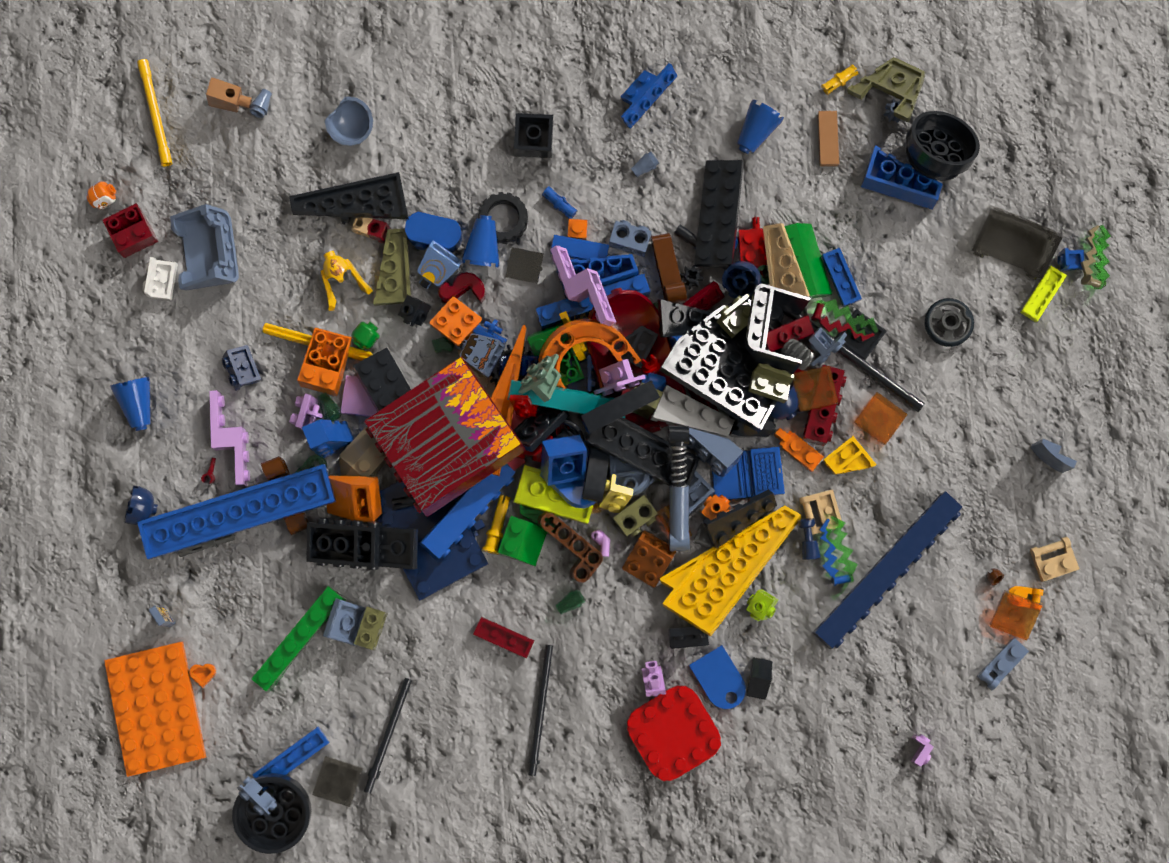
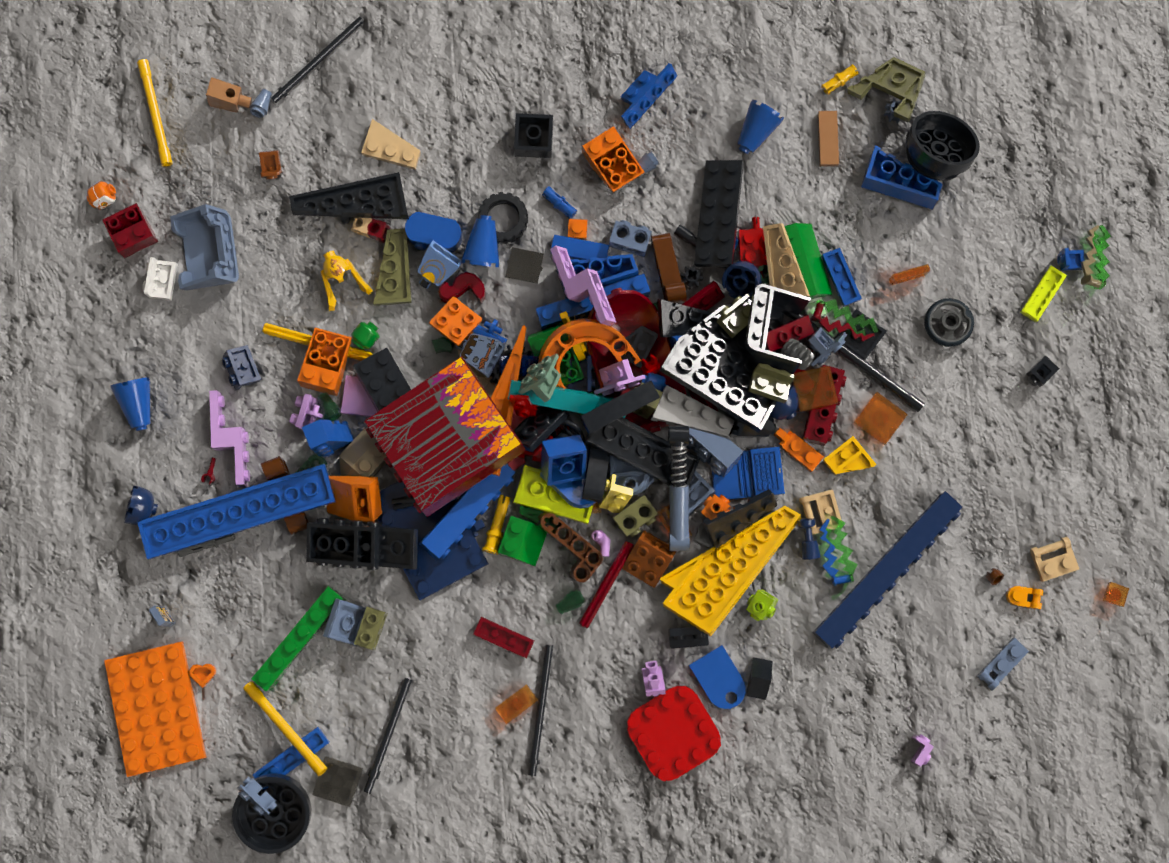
sand blue cylinder [325,96,373,146] -> none
black brick [398,294,431,327] -> none
clear smoke windscreen [971,205,1063,280] -> none
clear orange tile [990,590,1042,640] -> none
sand blue slope [1031,439,1077,473] -> none
none -> yellow piece [243,681,328,776]
none -> dark orange bracket [259,150,282,179]
none -> black bar [271,17,364,103]
none -> tan wing [361,119,421,170]
none -> clear orange plate [495,684,539,724]
none -> dark red axle [579,541,634,628]
none -> orange slope [582,126,645,192]
none -> clear orange tile [889,264,930,285]
none -> black brick [1026,355,1060,387]
none -> clear orange plate [1103,582,1129,607]

